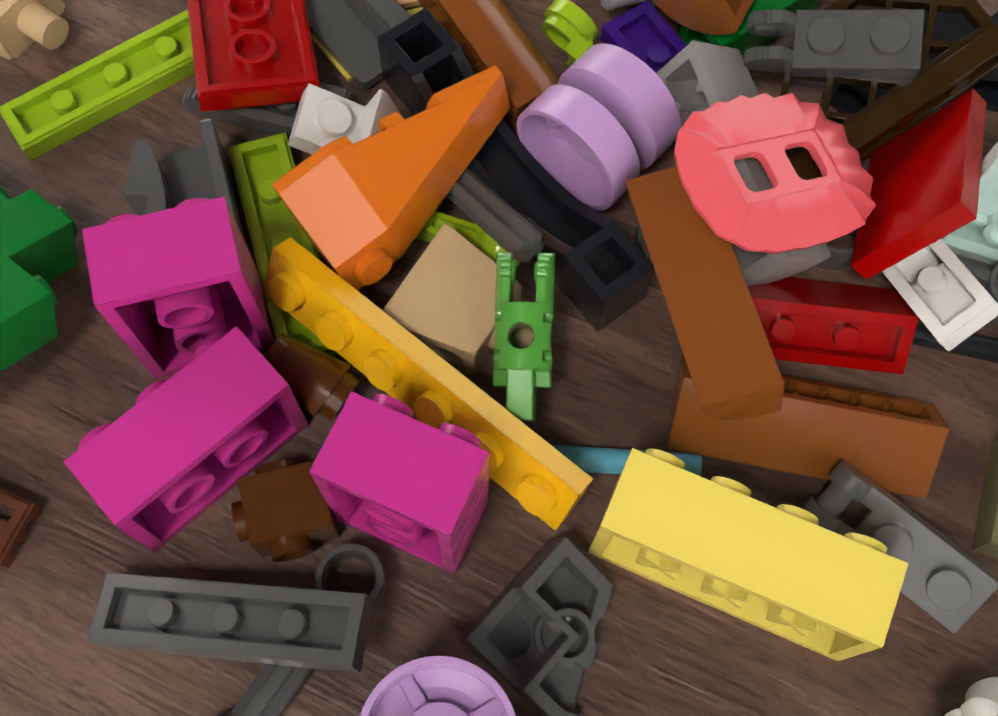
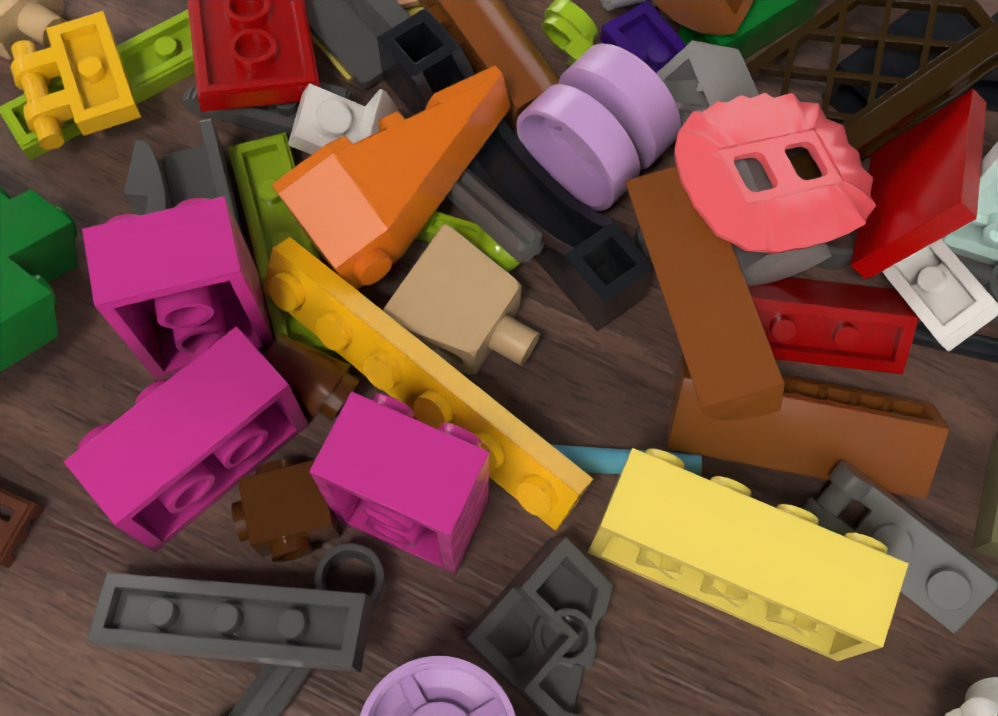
bright green hinge [493,252,555,422] -> none
dark grey hinge [744,9,924,78] -> none
none -> yellow plate [10,11,141,150]

